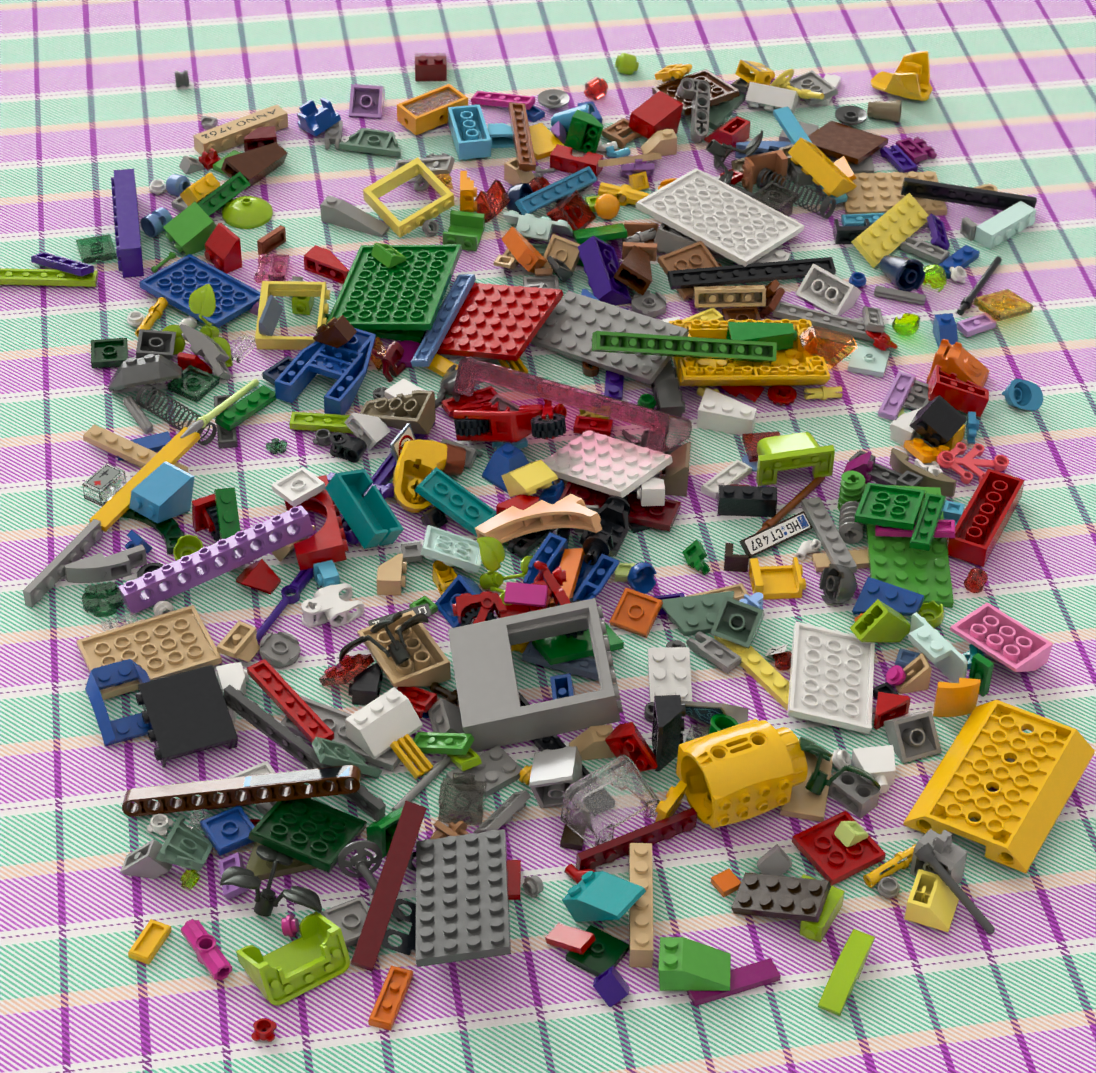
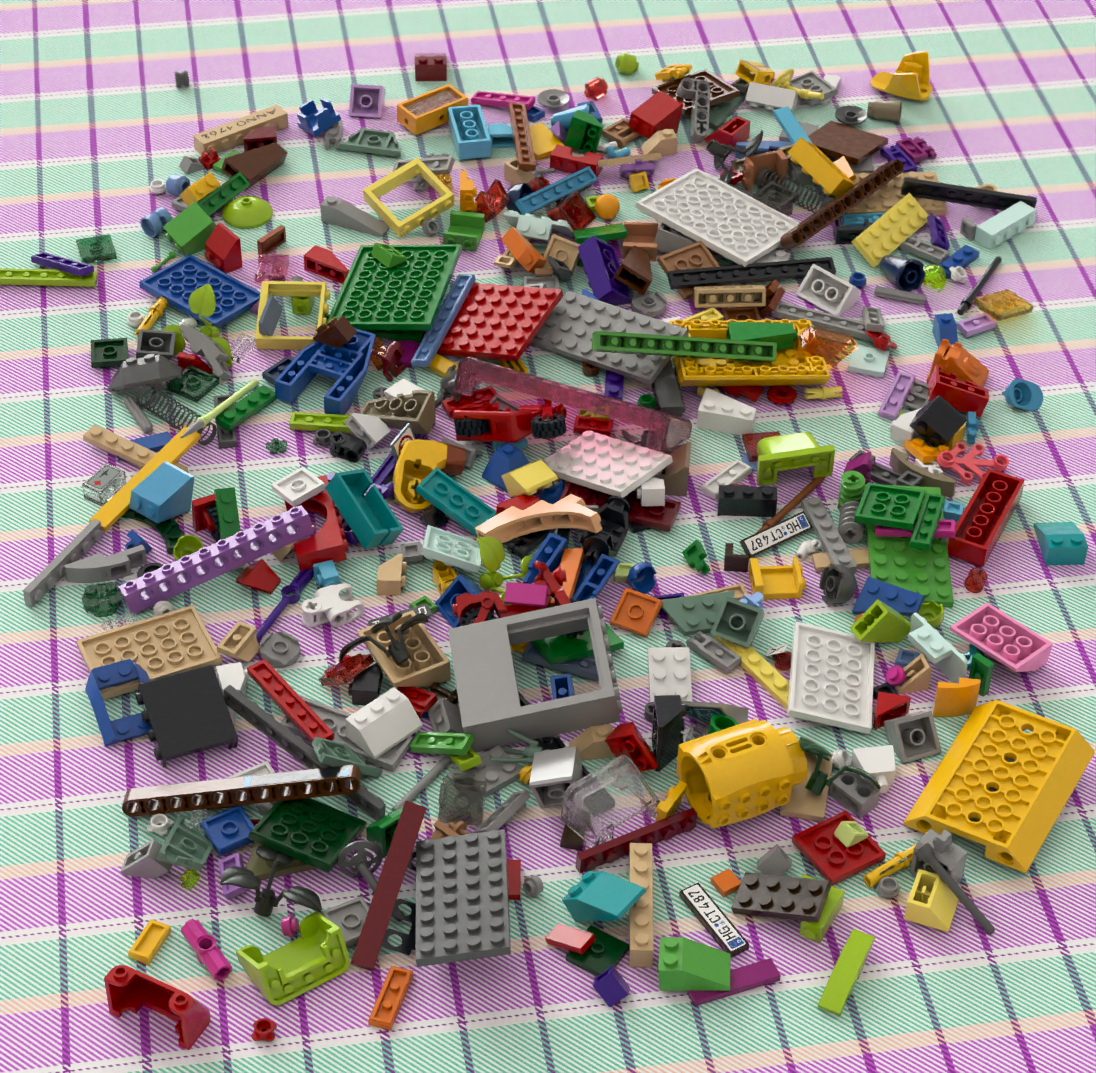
dark purple brick [111,169,144,278] -> none
light grey tile [201,116,218,130] -> none
yellow tile [390,734,433,779] -> none
red arm [565,864,597,884] -> none
yellow piece [598,182,650,206] -> none
light grey pin [622,228,657,244] -> none
clear neon green hair [892,313,921,336] -> none
none -> red windscreen [104,965,210,1050]
none -> sand green plant [490,729,543,764]
none -> tile [679,882,749,958]
none -> reddish brown beam [780,159,904,250]
none -> teal slope [1033,522,1088,566]

